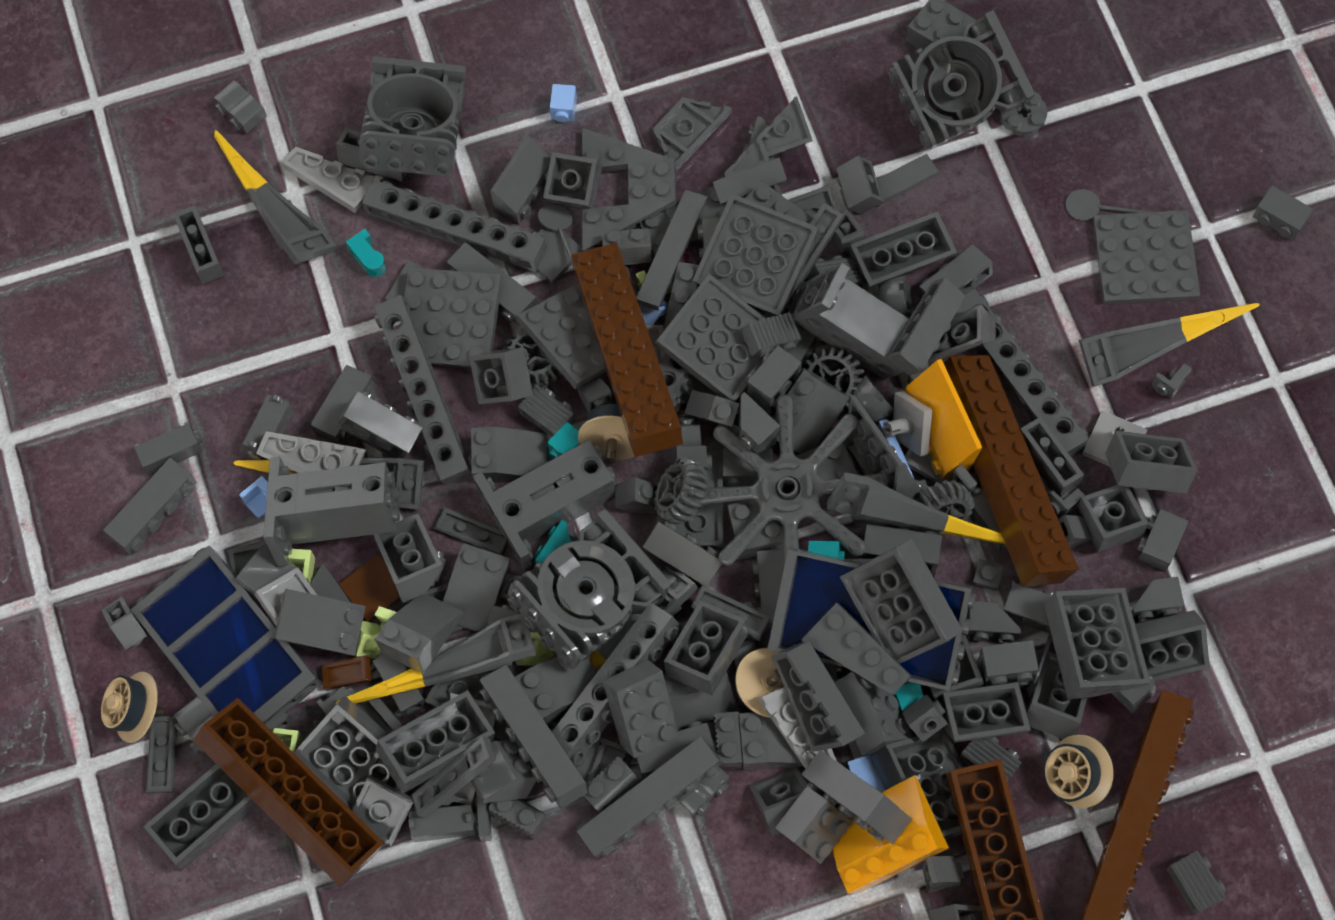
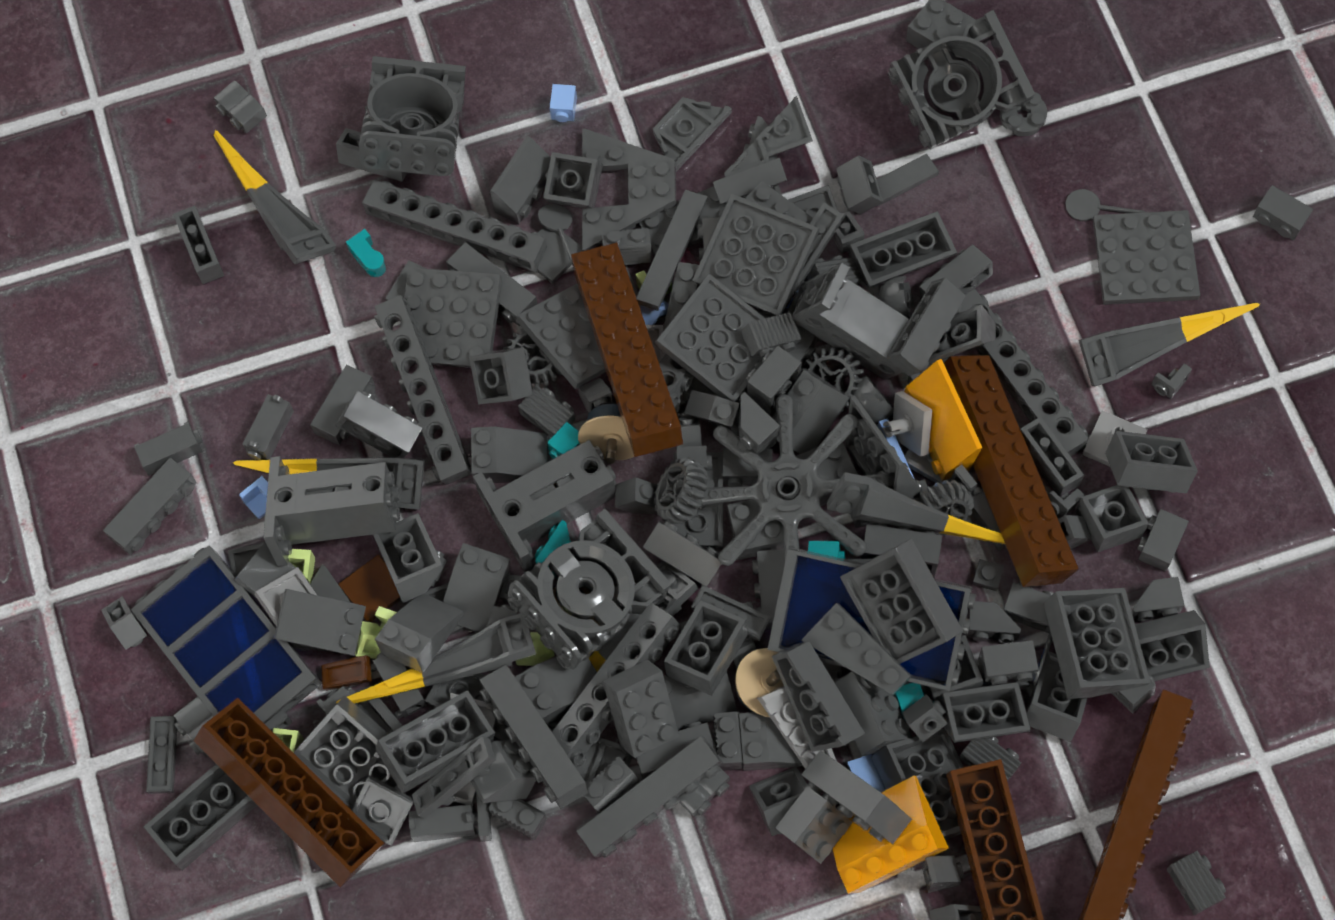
tan piece [101,672,164,743] -> none
light grey wing [256,431,367,473] -> none
light grey wing [281,147,384,213] -> none
dark grey tile [434,507,508,556] -> none
tan piece [1044,734,1113,808] -> none

